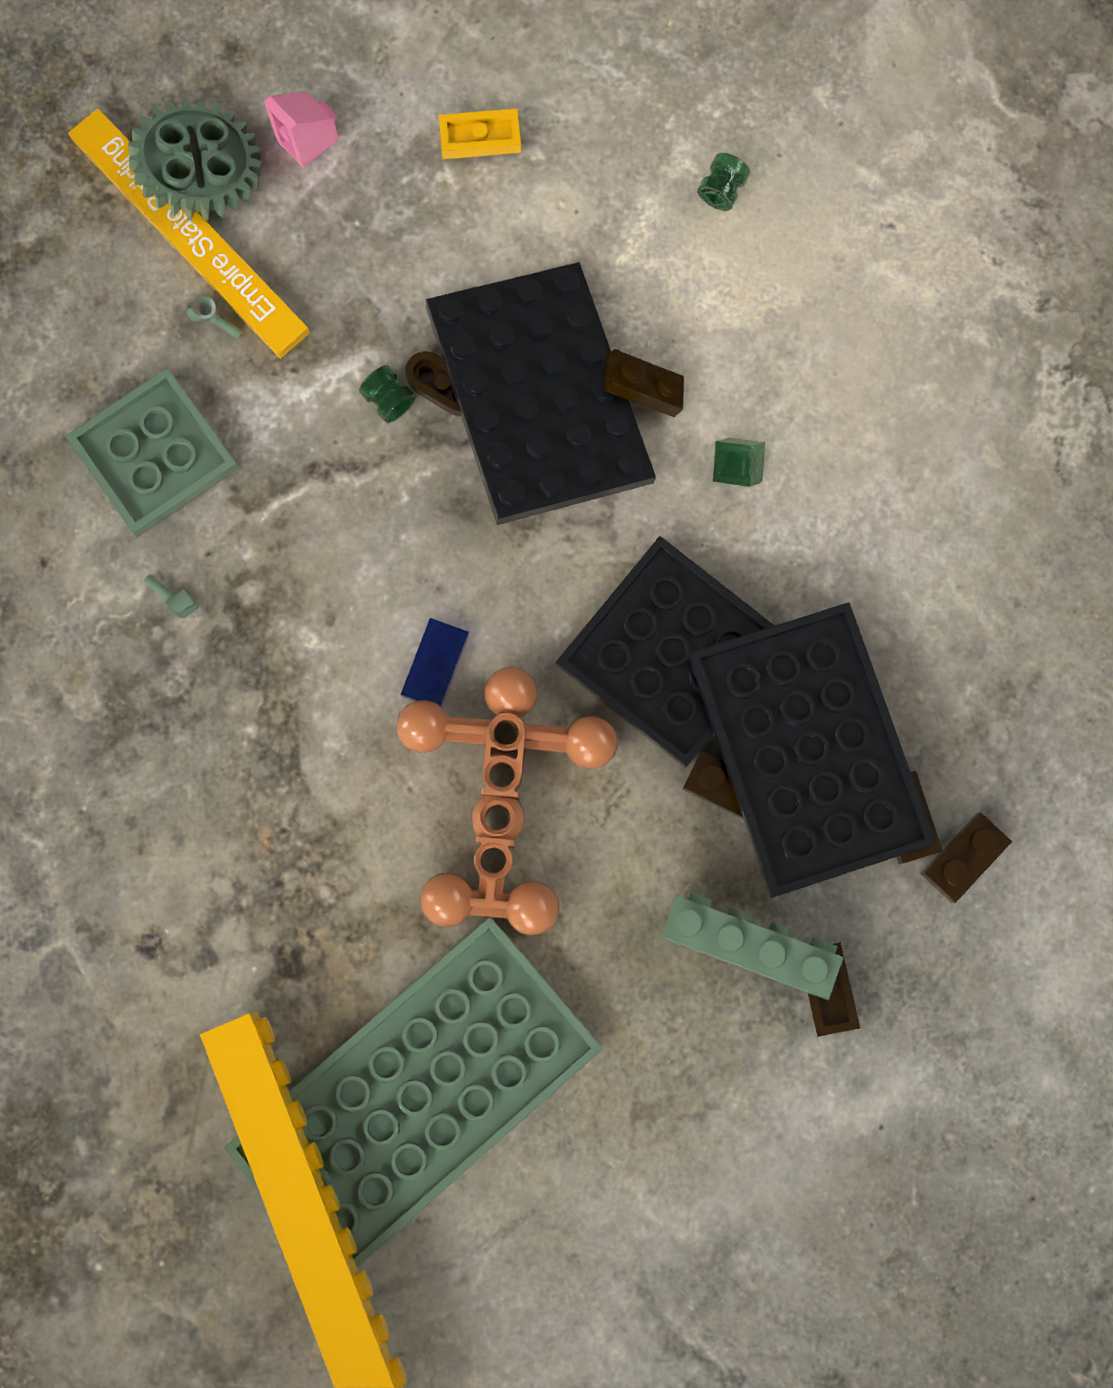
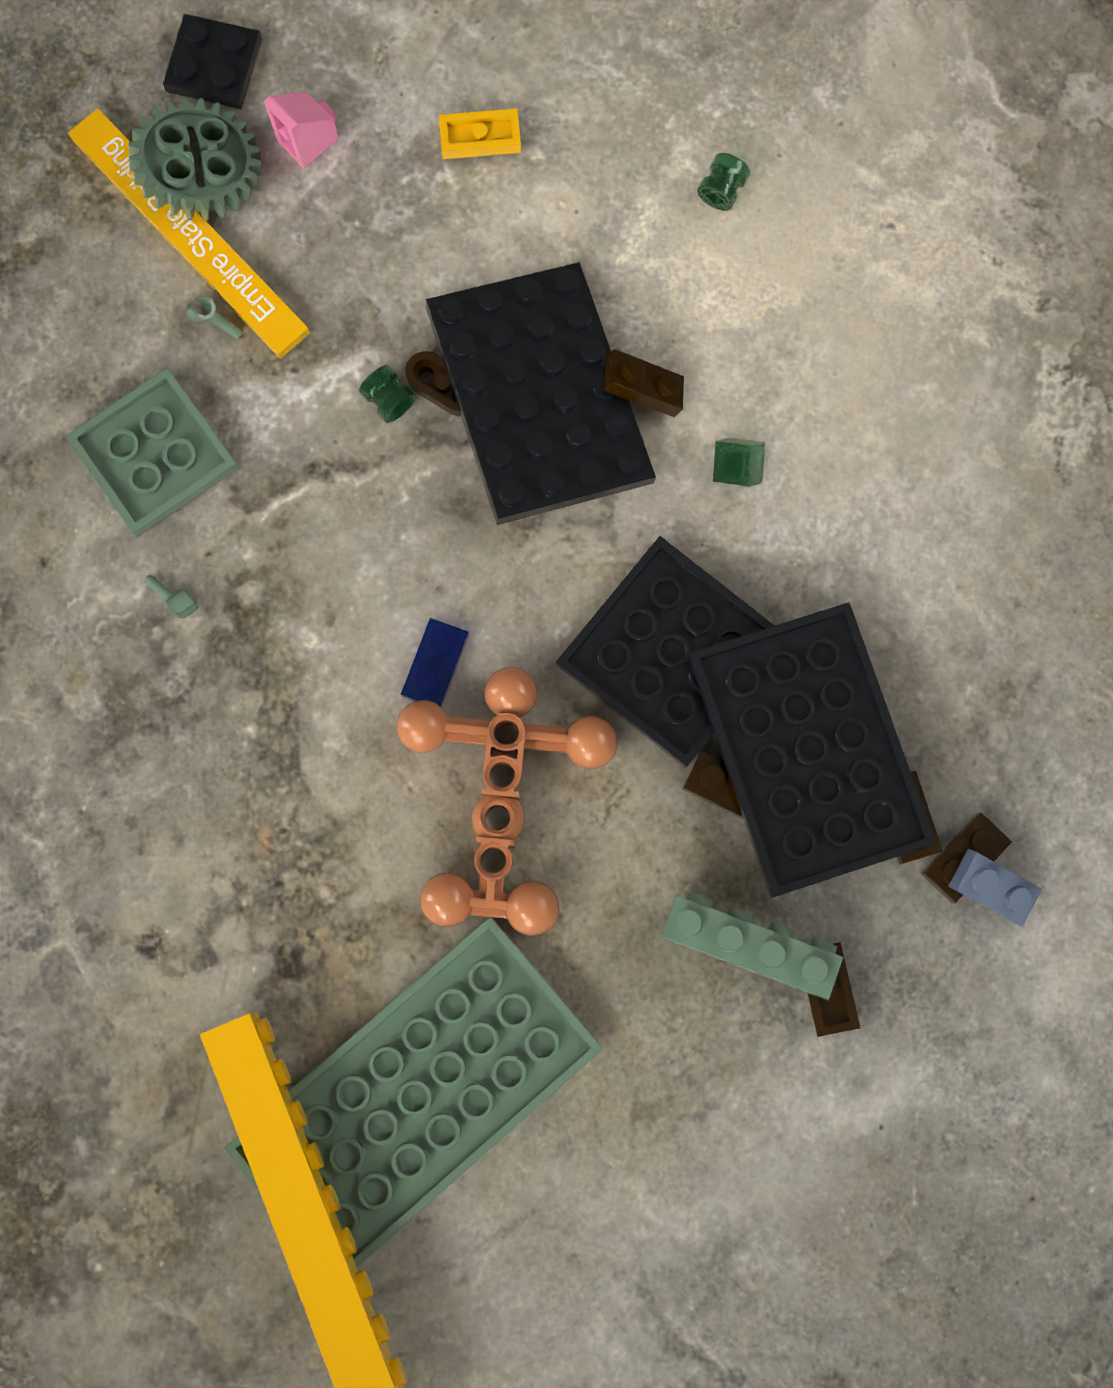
none -> black plate [163,13,262,110]
none -> sand blue plate [948,849,1042,927]

